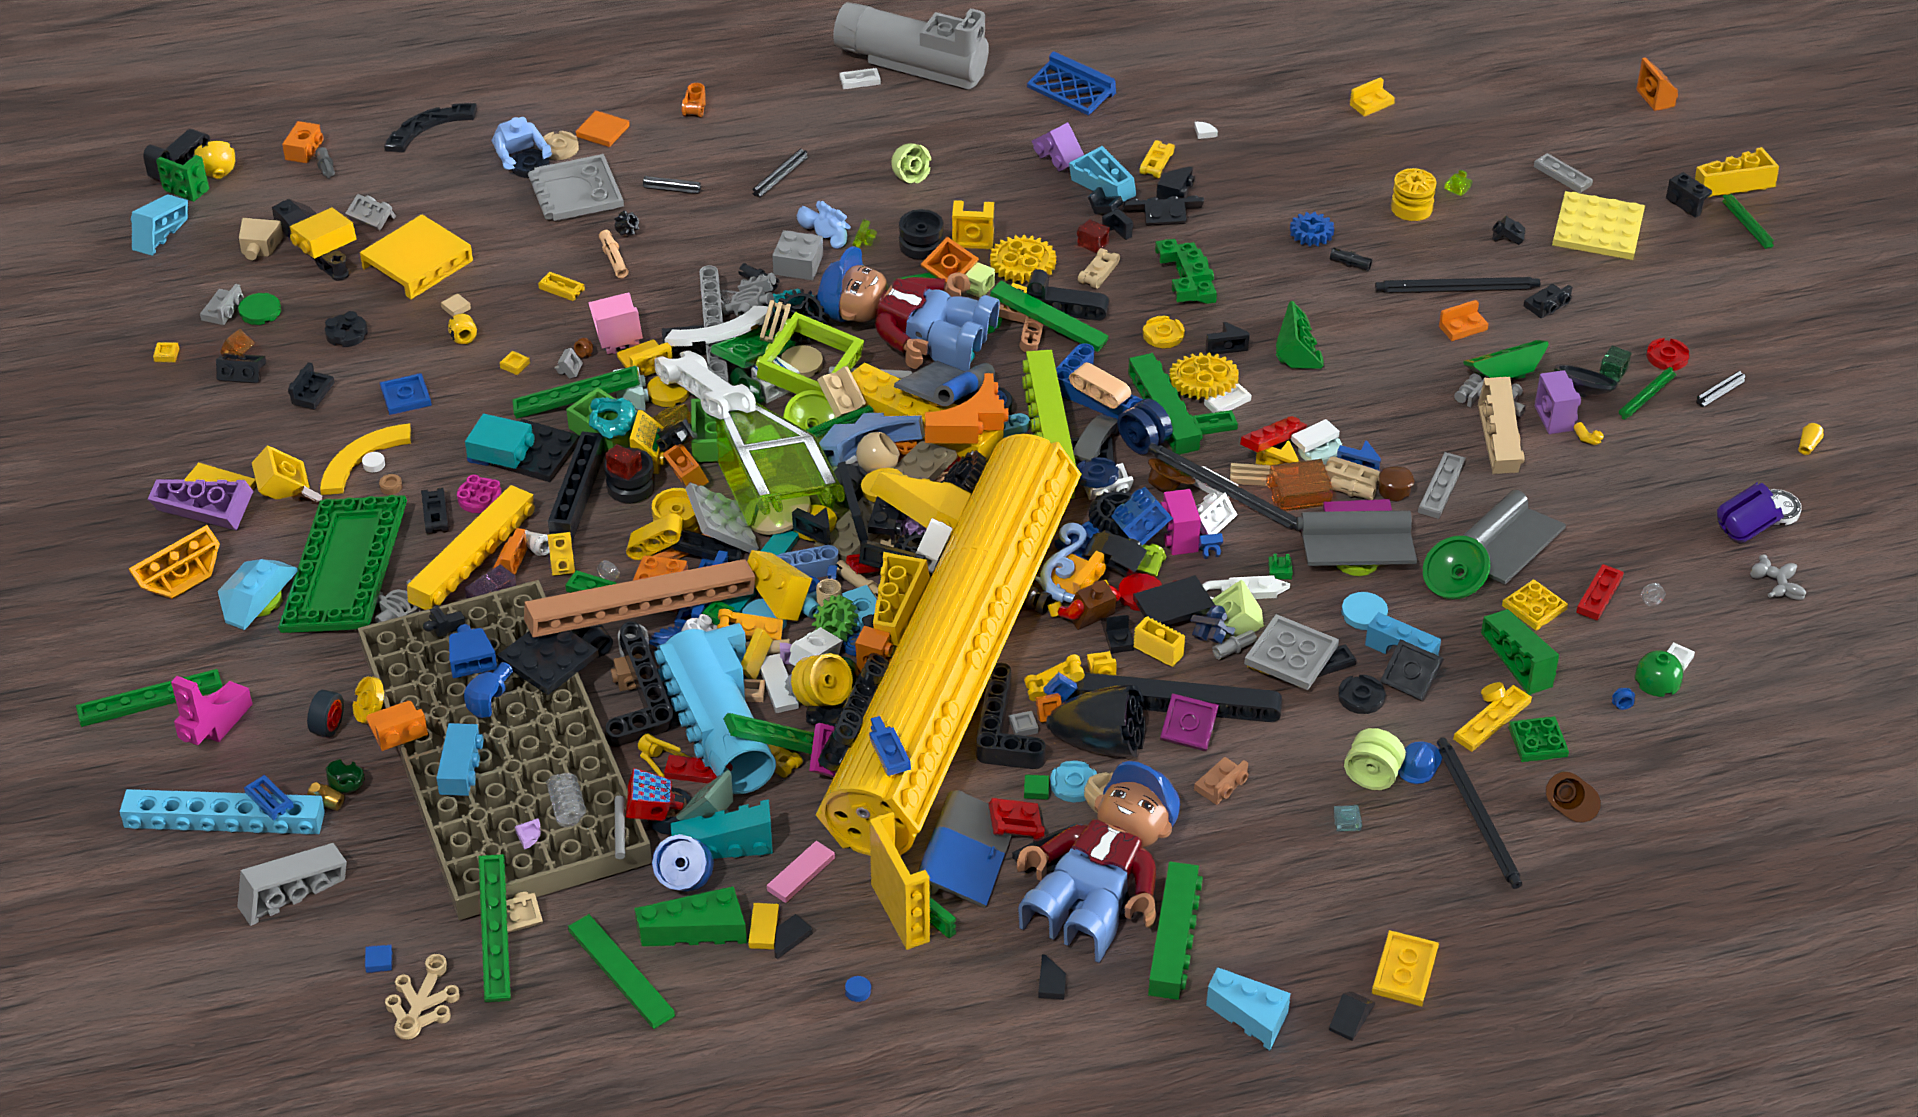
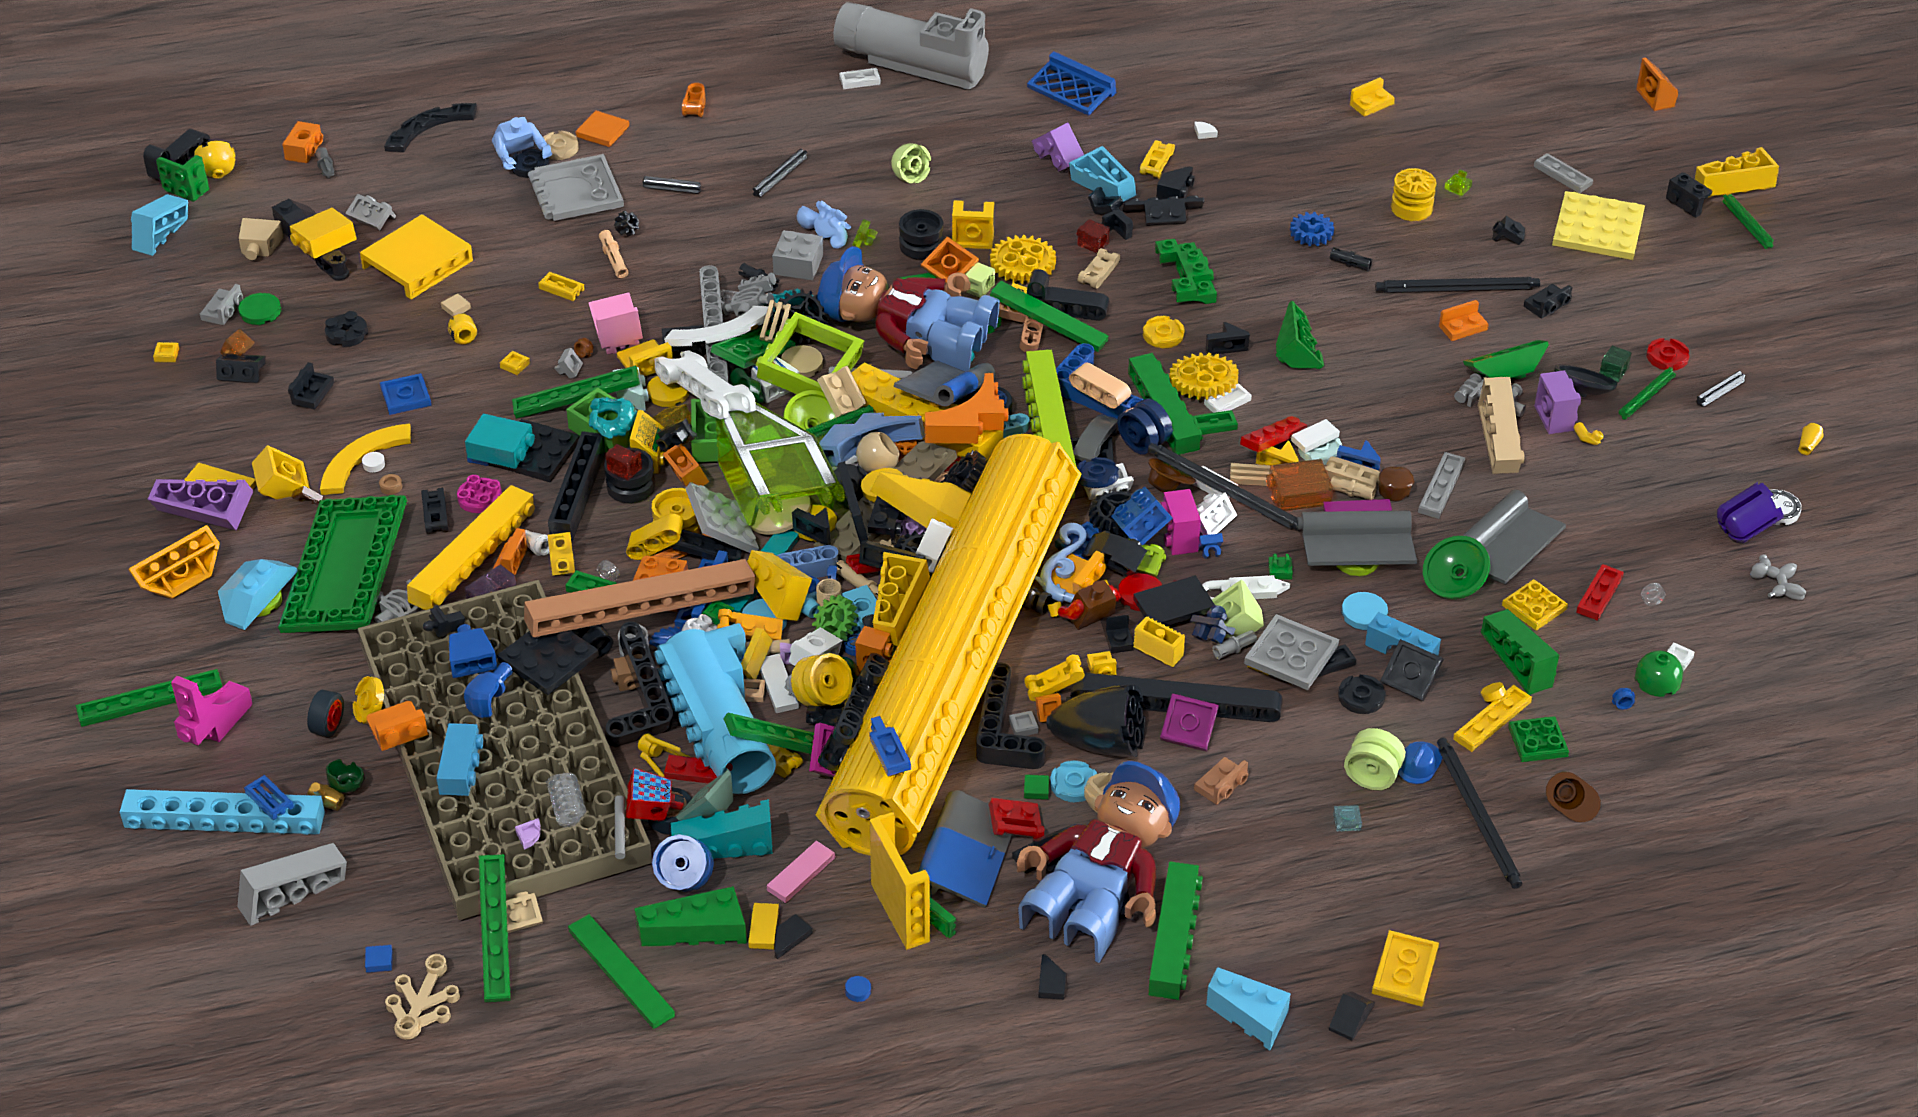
blue tile [1043,672,1077,703] -> none

